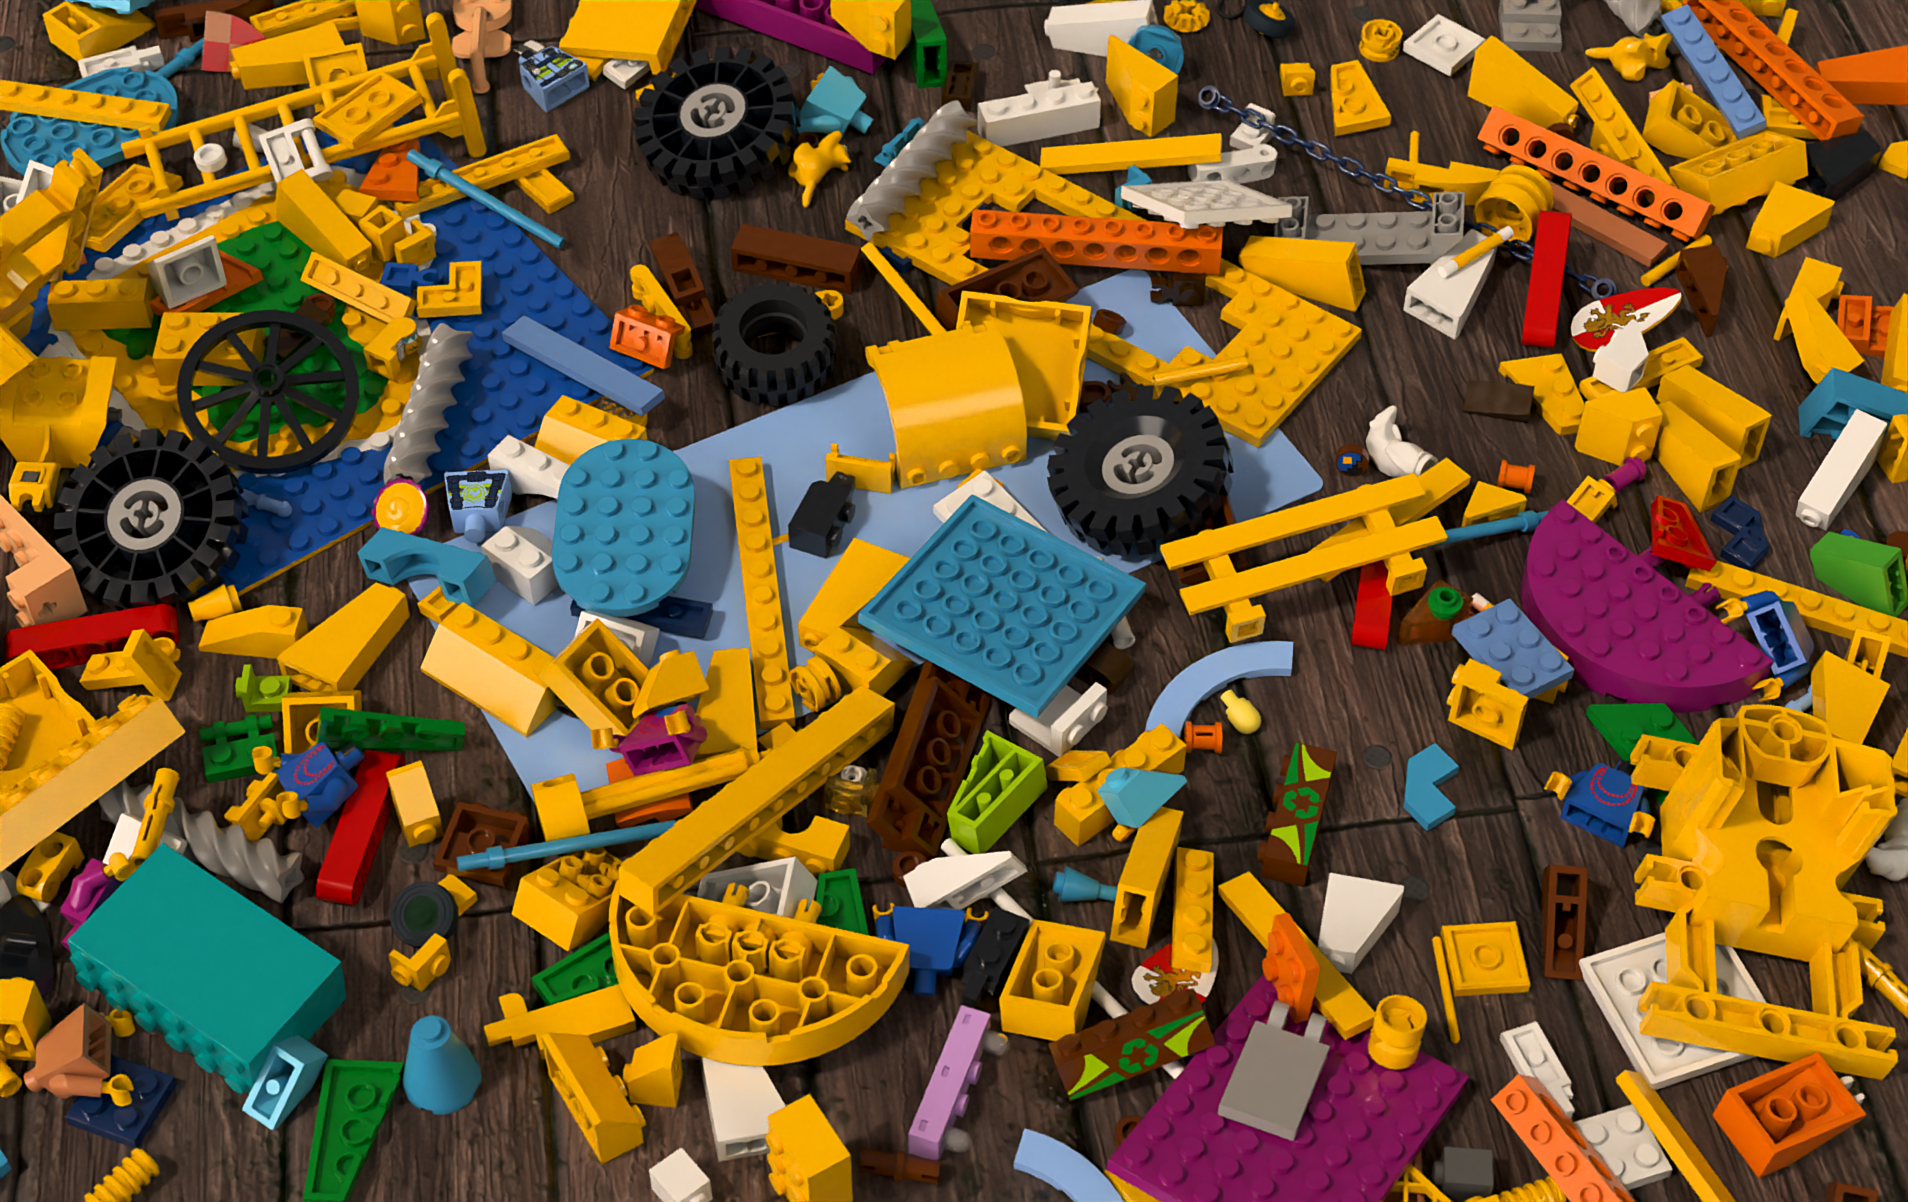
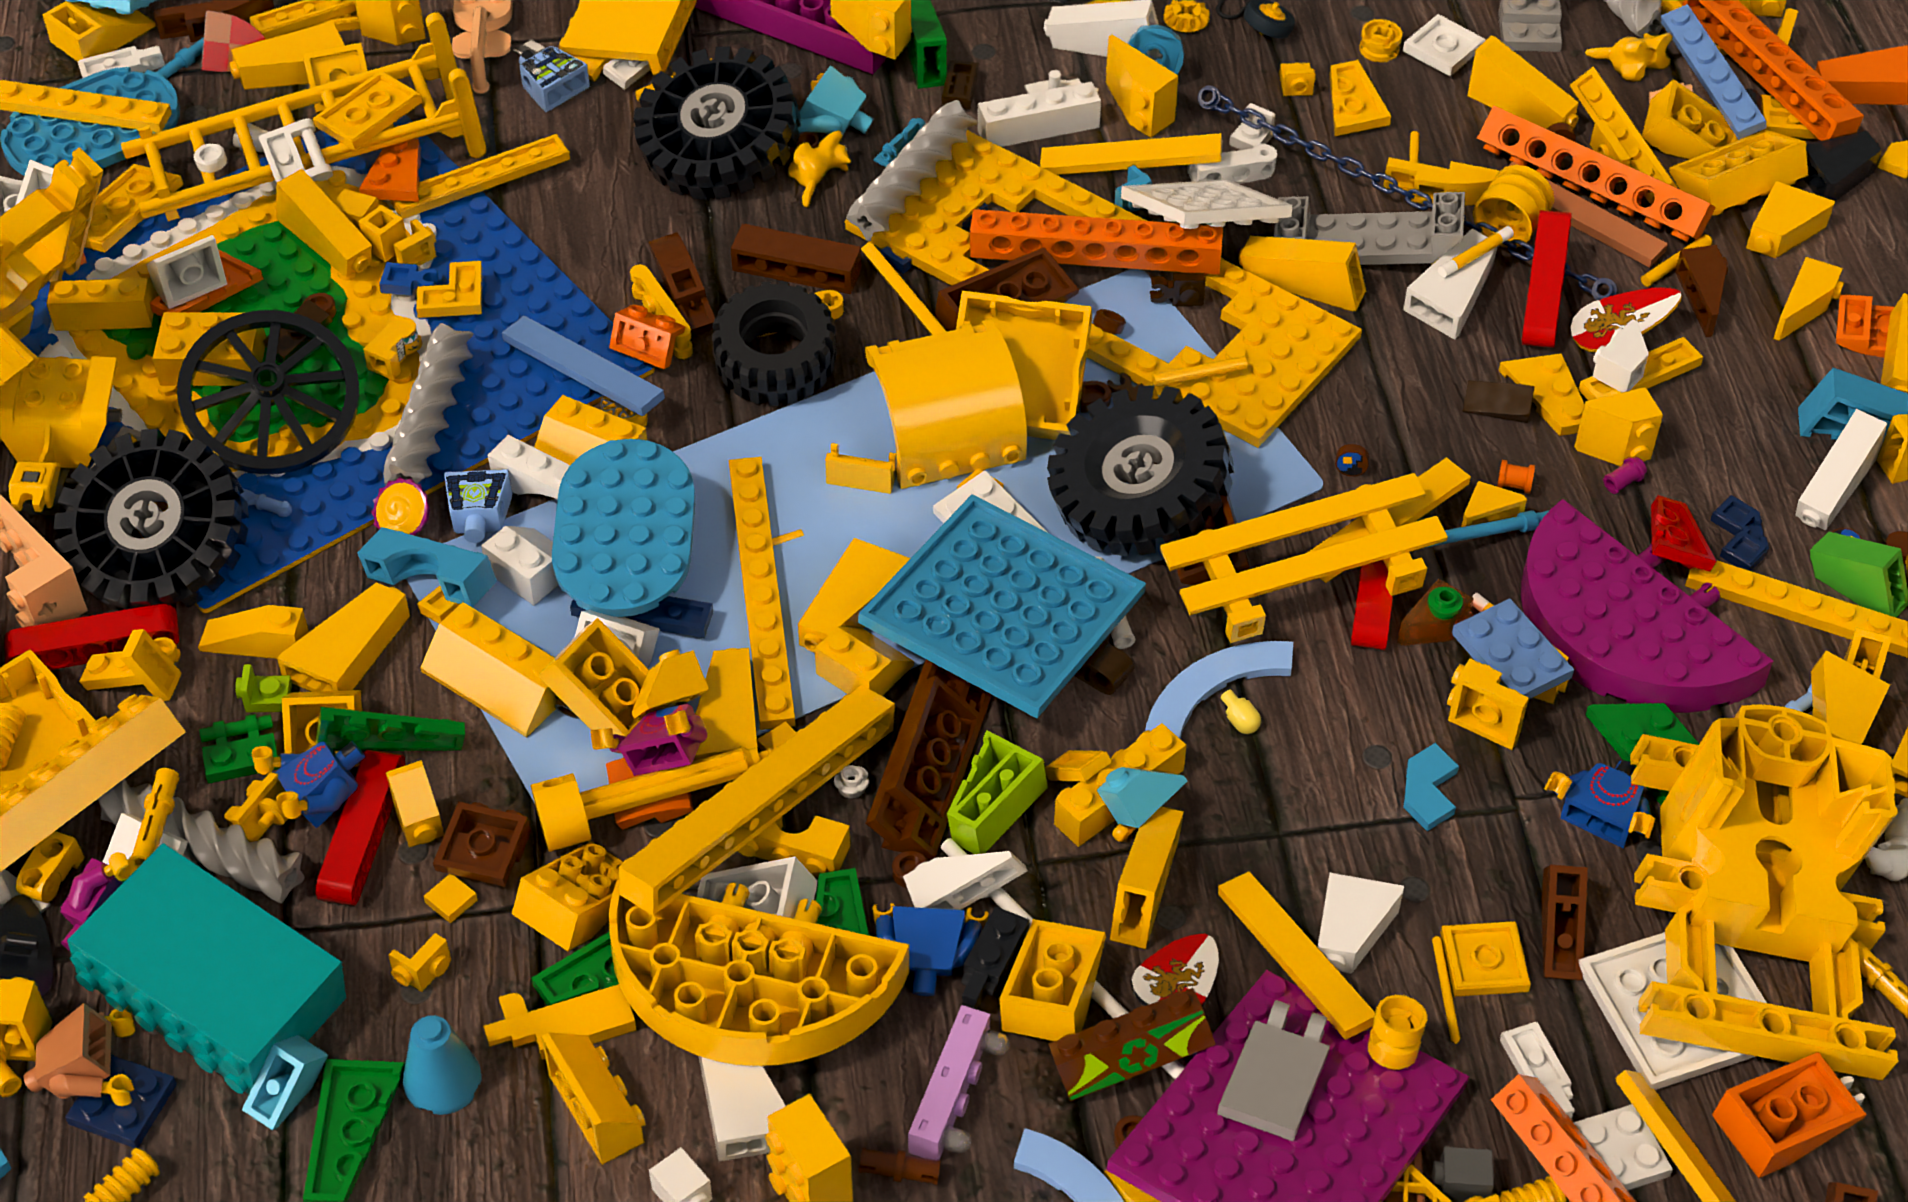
yellow cone [188,584,242,622] -> none
yellow plate [300,251,418,323] -> none
black wheel [390,882,458,949] -> none
dark azure bar [406,149,565,249] -> none
dark azure bar [457,820,676,871] -> none
yellow tile [514,168,574,214] -> none
yellow slope [622,1033,683,1108] -> none
black hinge [788,471,856,559] -> none
yellow wheel [789,656,841,712] -> none
clear yellow bracket [824,768,880,817] -> none
white bracket [1009,682,1108,757] -> none
dark azure cone [1052,865,1118,902] -> none
yellow plate [1171,847,1214,973] -> none
orange bush [1184,721,1222,753] -> none
reddish brown brick [1257,742,1337,887] -> none
orange plate [1262,912,1320,1023] -> none
white animal [1365,405,1438,478] -> none
yellow bracket [1566,476,1618,523] -> none
yellow slope [1653,400,1742,513] -> none
yellow slope [1656,364,1772,470] -> none
blue torso [1716,591,1815,702] -> none
yellow slope [1784,285,1864,385] -> none

